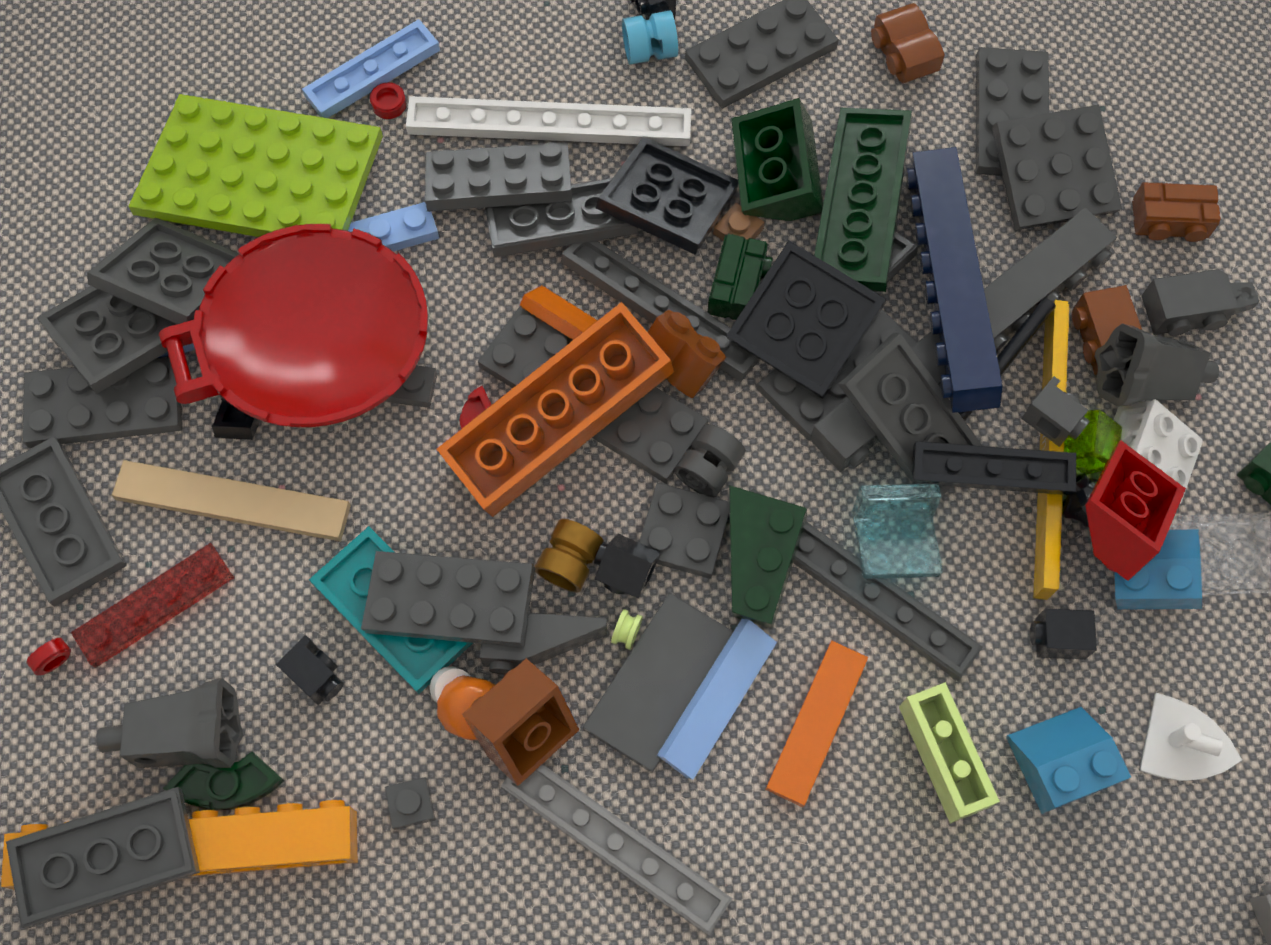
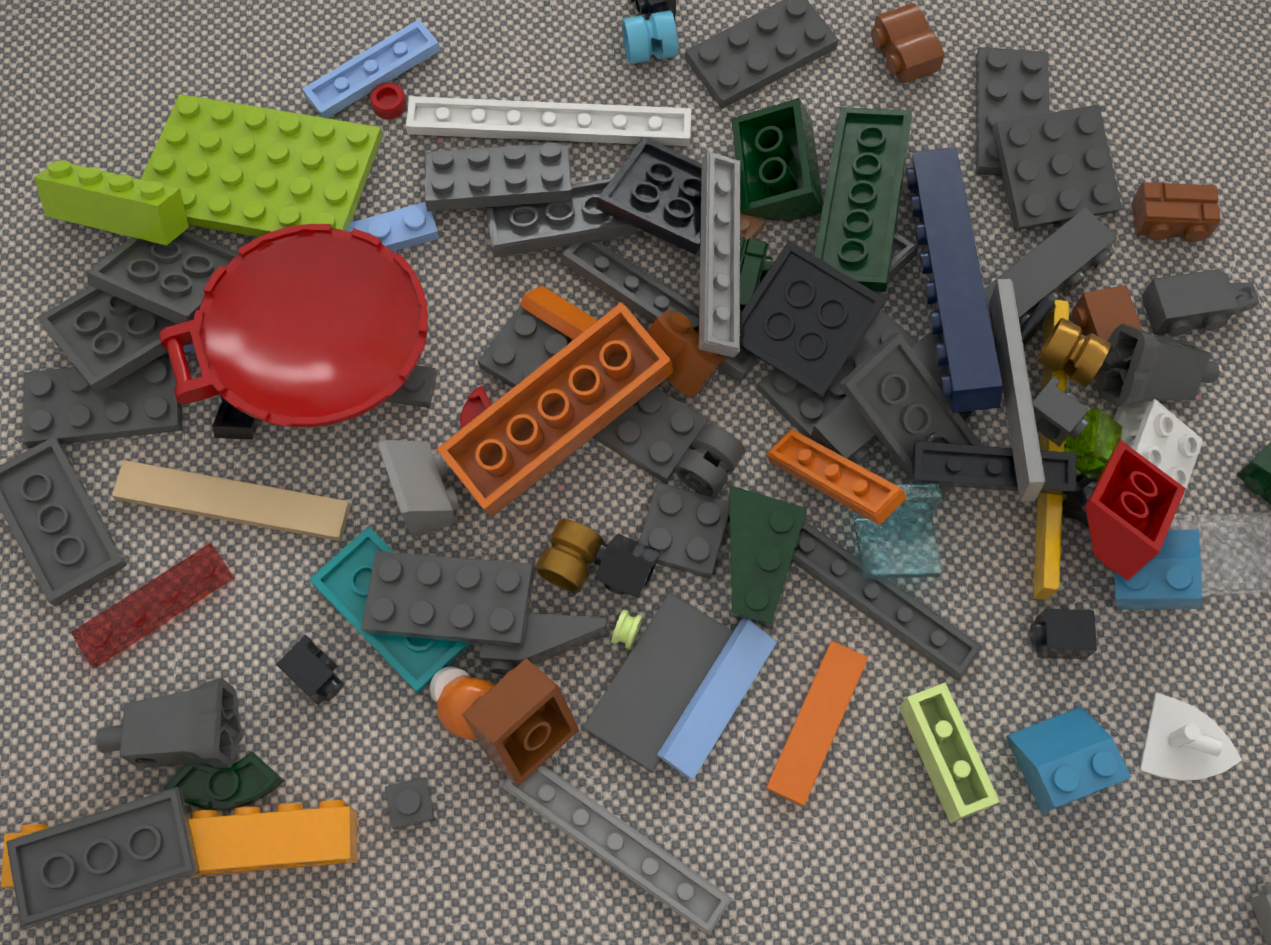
red tile [26,638,71,676] -> none
none -> lime brick [34,160,189,246]
none -> light grey slope [377,440,460,539]
none -> light grey tile [699,151,740,358]
none -> orange tile [766,429,907,526]
none -> light grey tile [990,279,1045,502]
none -> pearl gold wheel [1036,318,1111,388]

